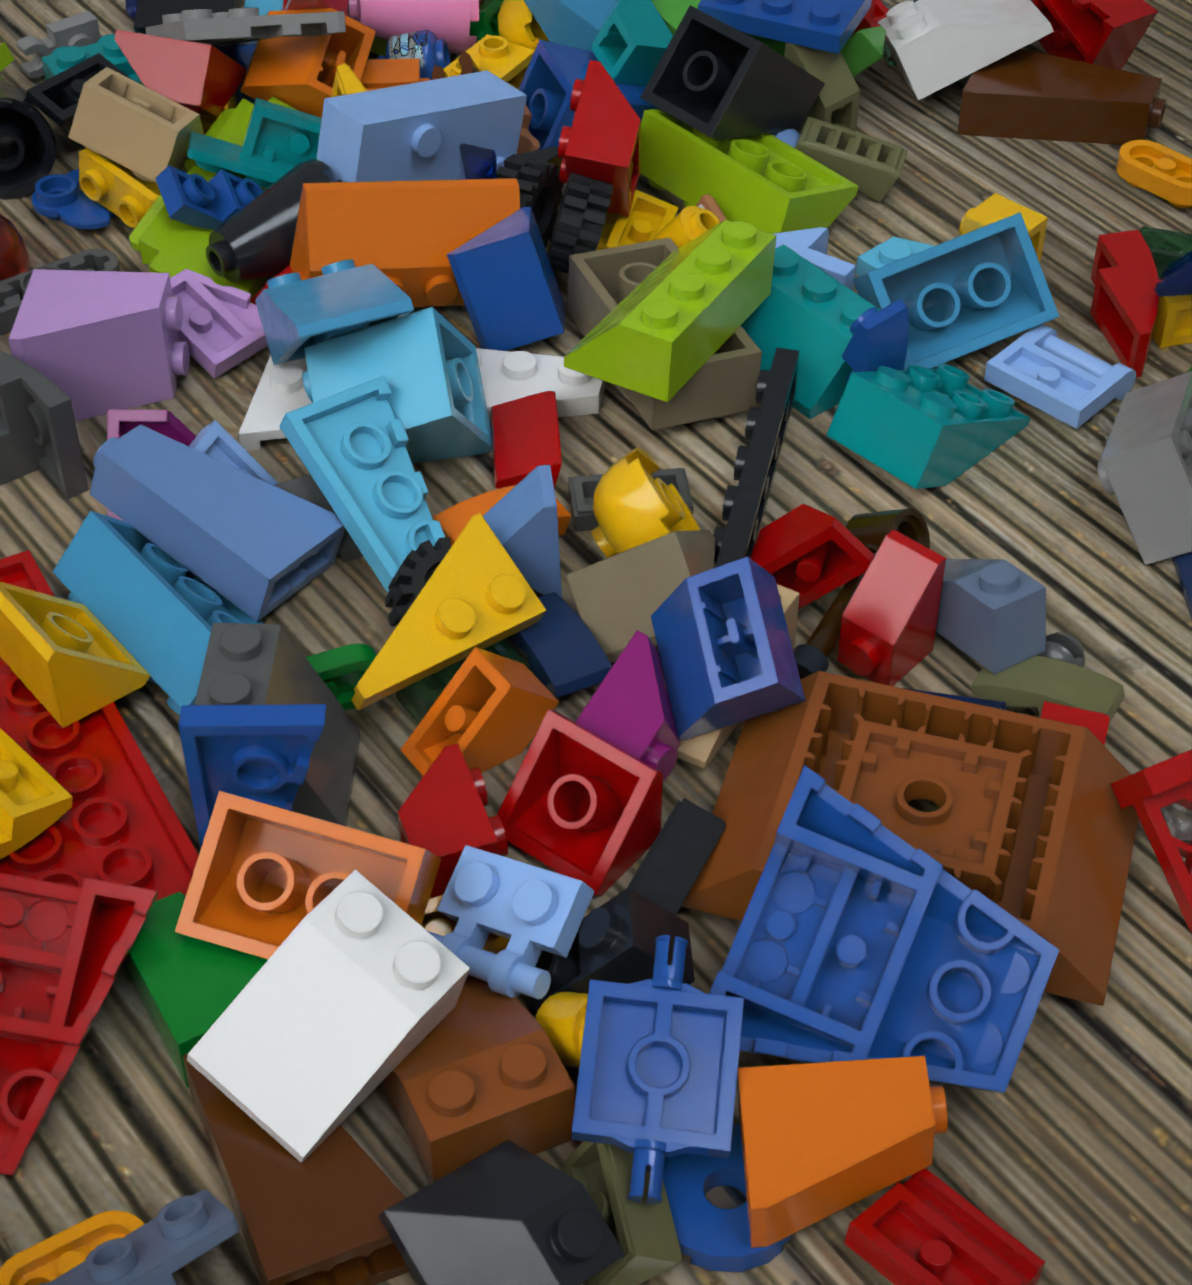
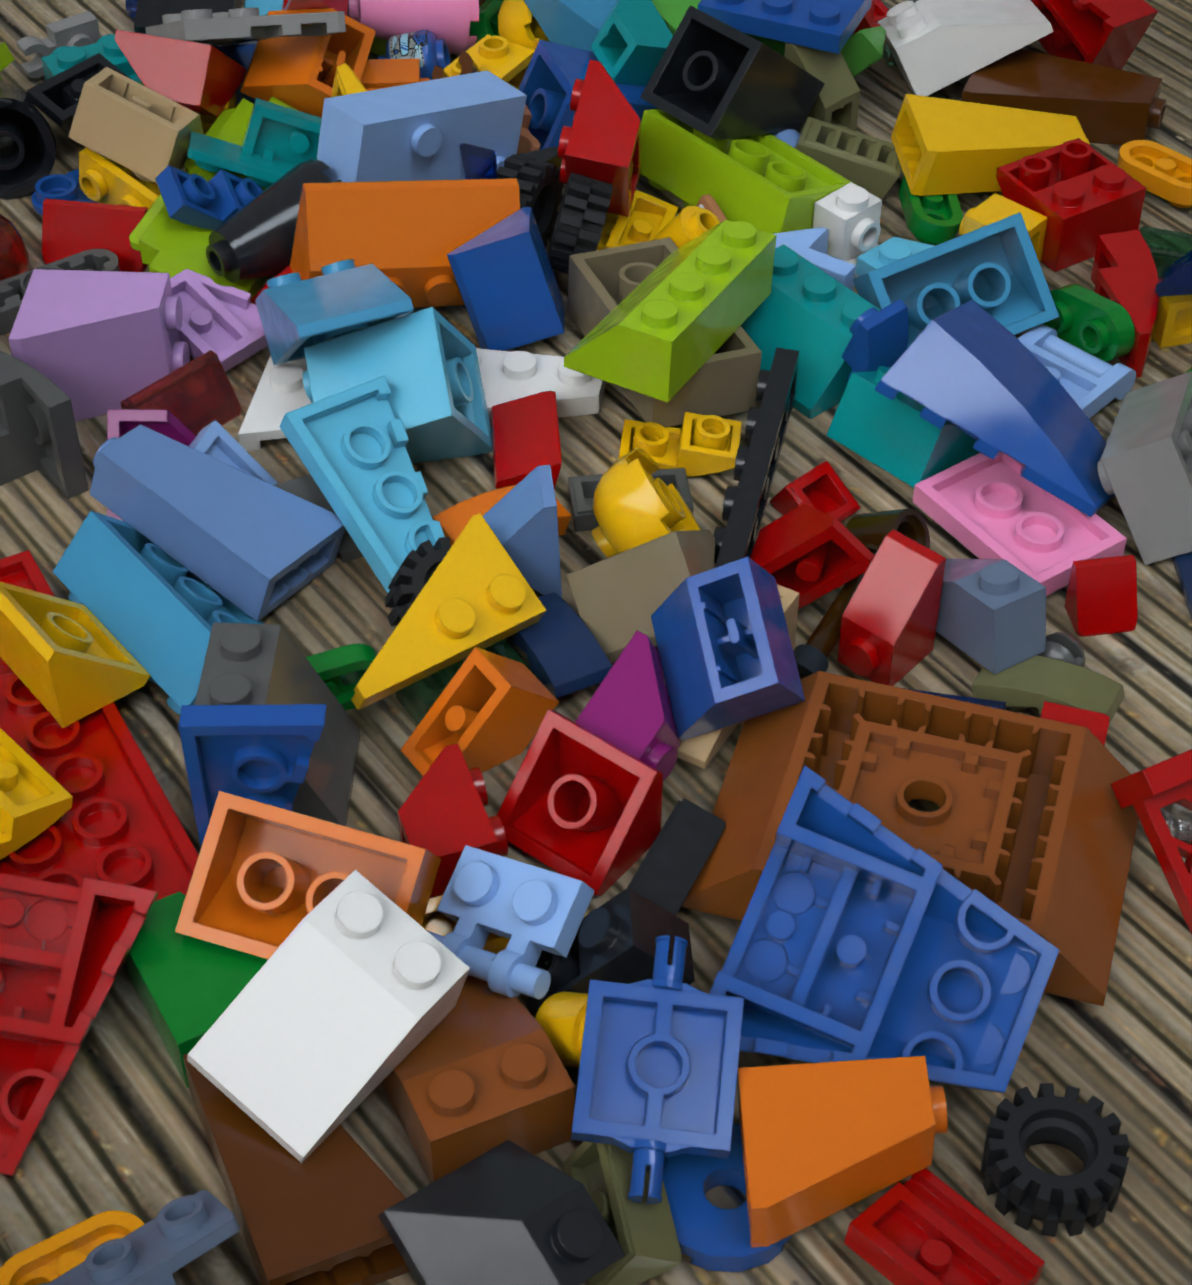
none -> red slope [42,198,148,272]
none -> clear red slope [121,350,241,436]
none -> yellow slope [617,412,742,477]
none -> red slope [769,460,861,522]
none -> white brick [813,182,882,274]
none -> blue wedge [874,300,1116,517]
none -> yellow slope [891,94,1090,196]
none -> green plate [899,175,963,246]
none -> bright pink plate [913,452,1127,596]
none -> black tyre [981,1083,1129,1237]
none -> red slope [996,138,1146,272]
none -> green plate [1043,284,1135,362]
none -> red slope [1064,555,1138,637]

